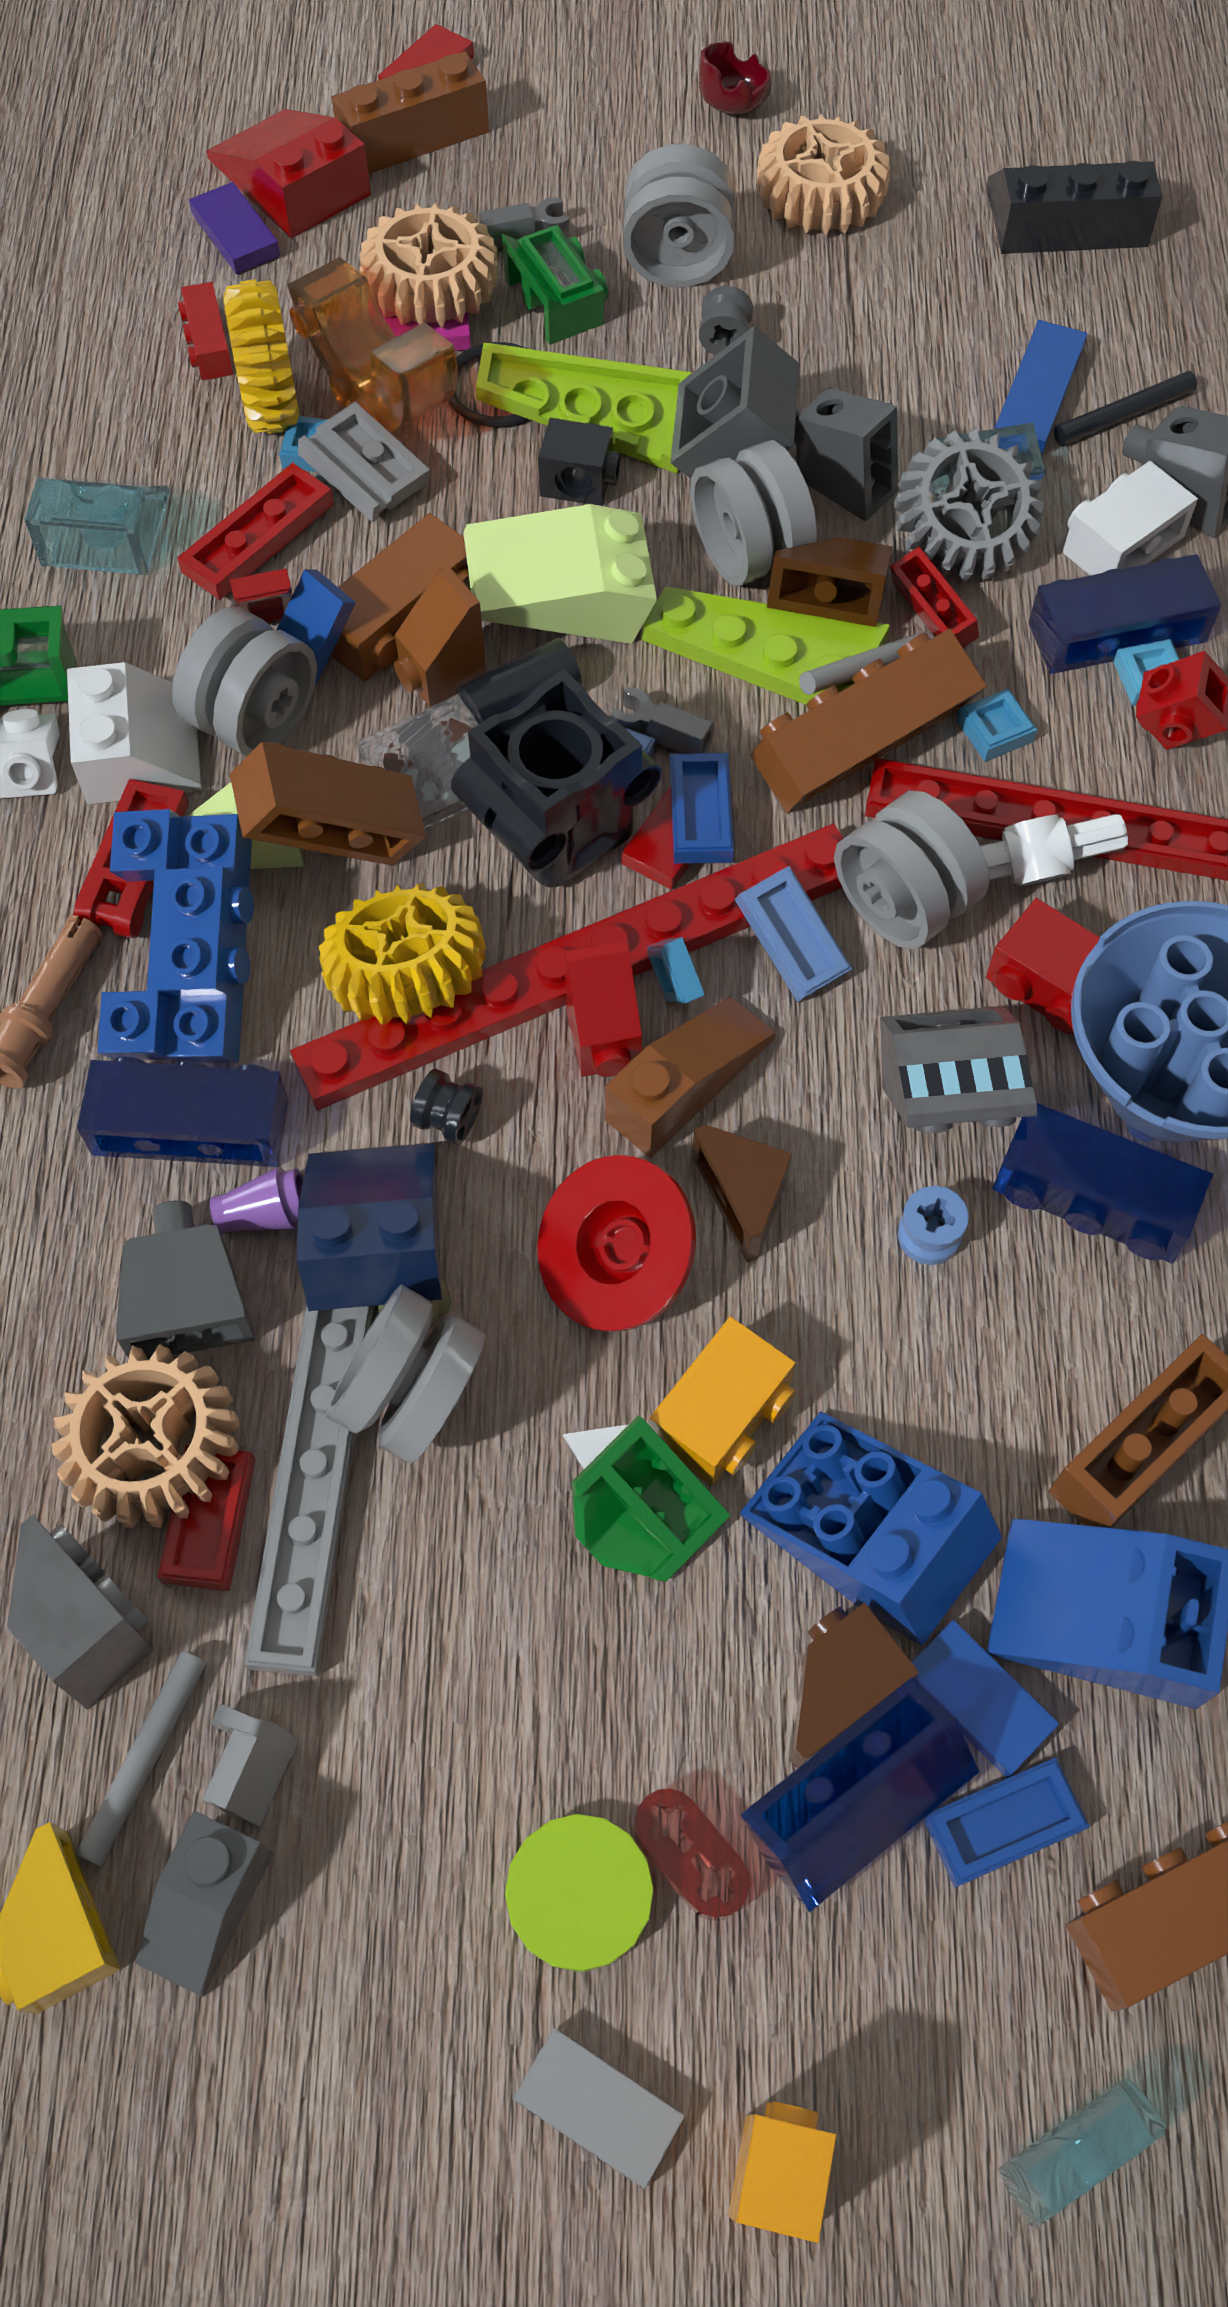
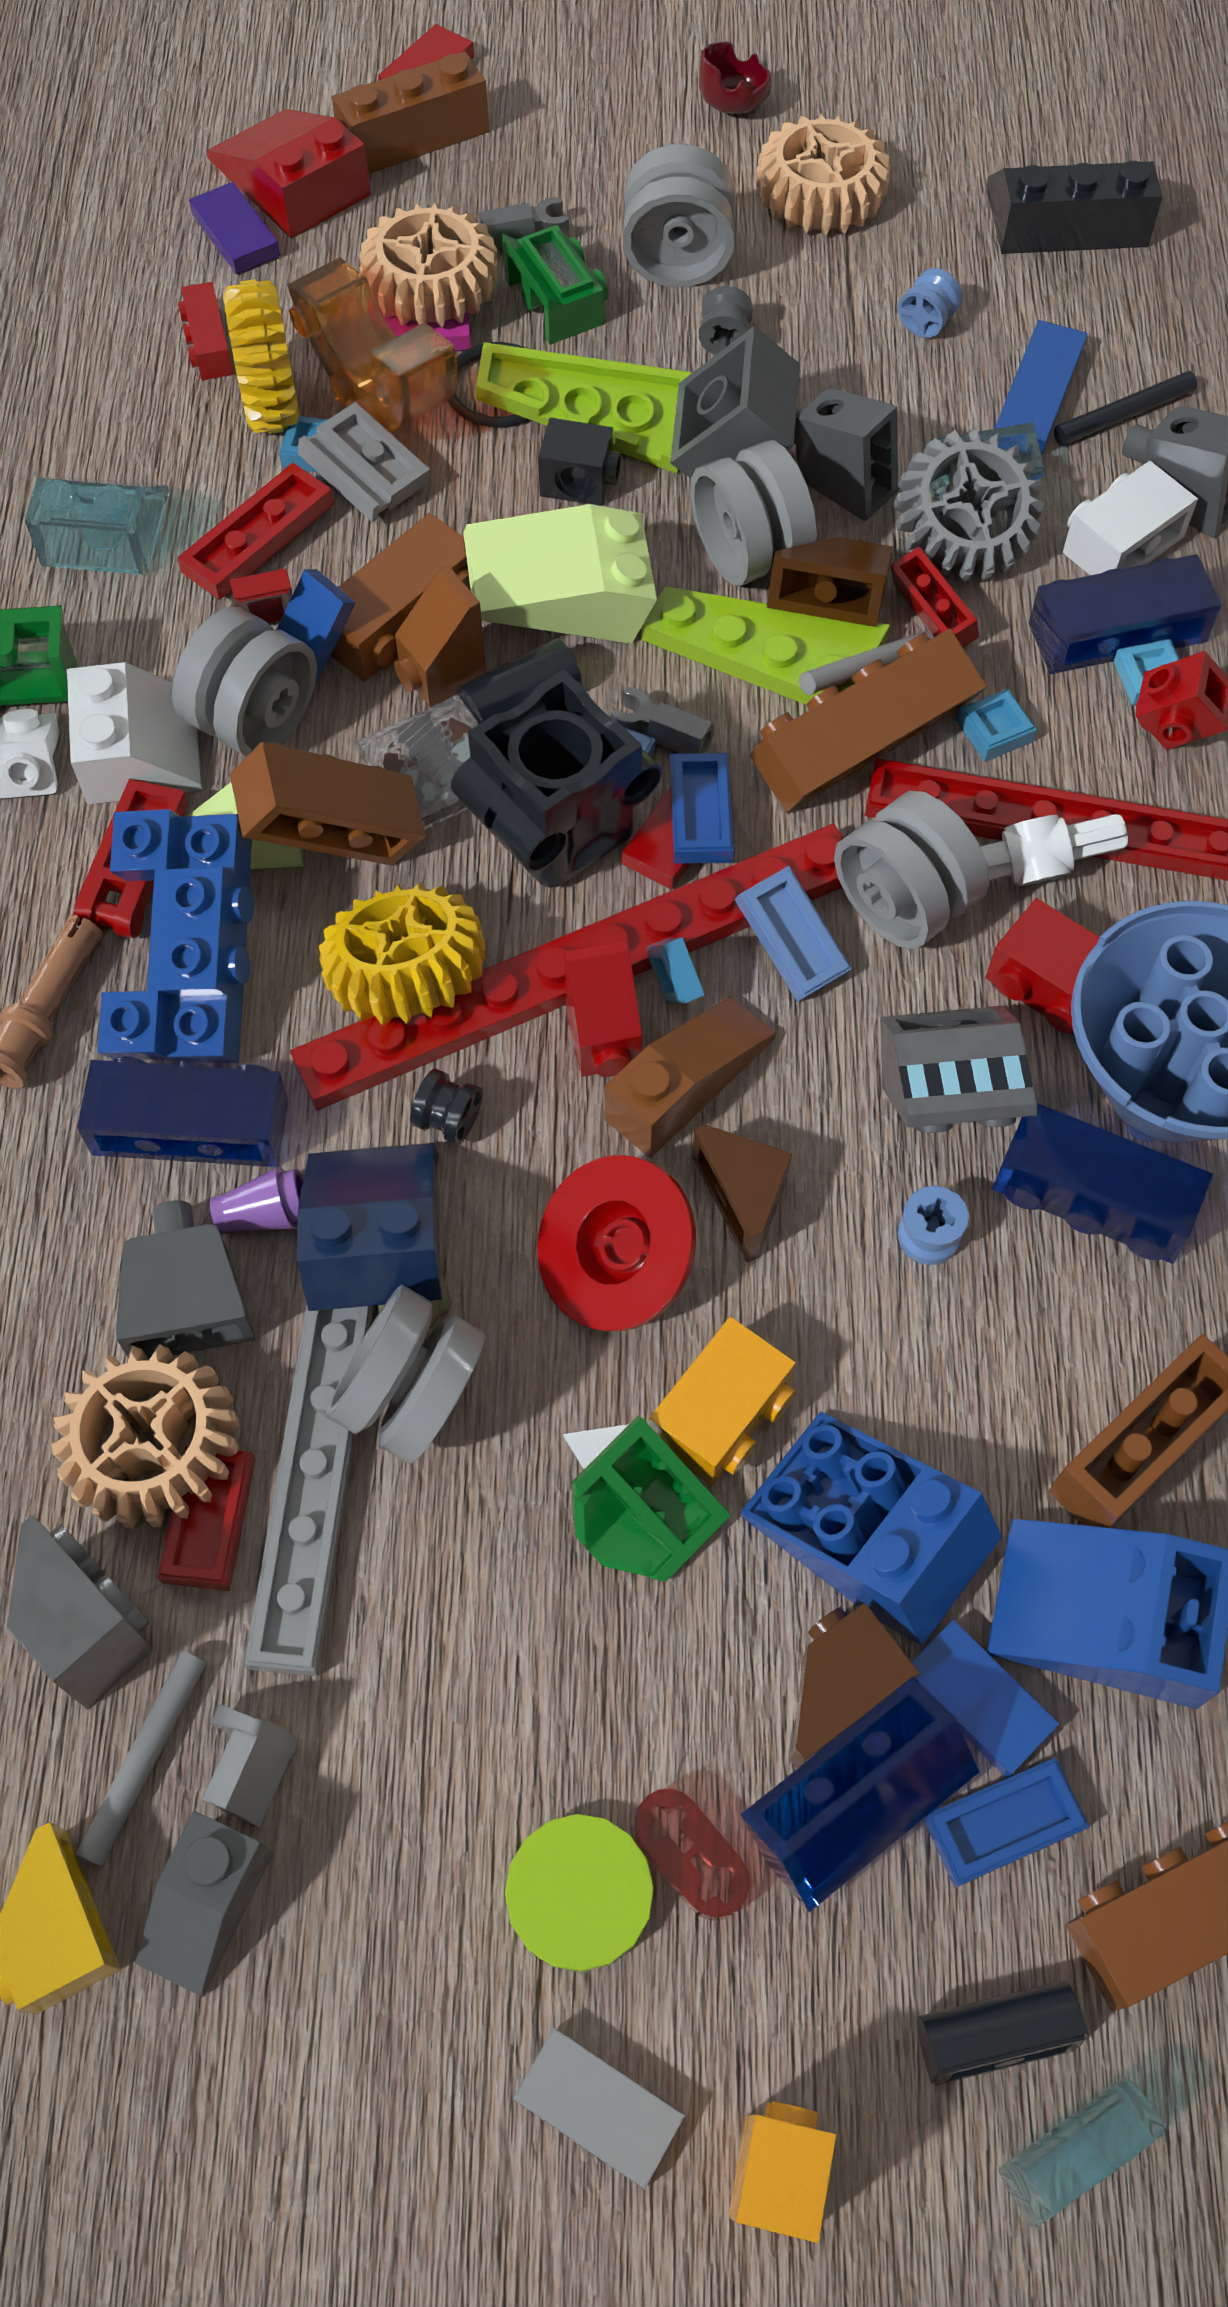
none -> medium blue wheel [898,268,963,338]
none -> black brick [917,1980,1088,2086]

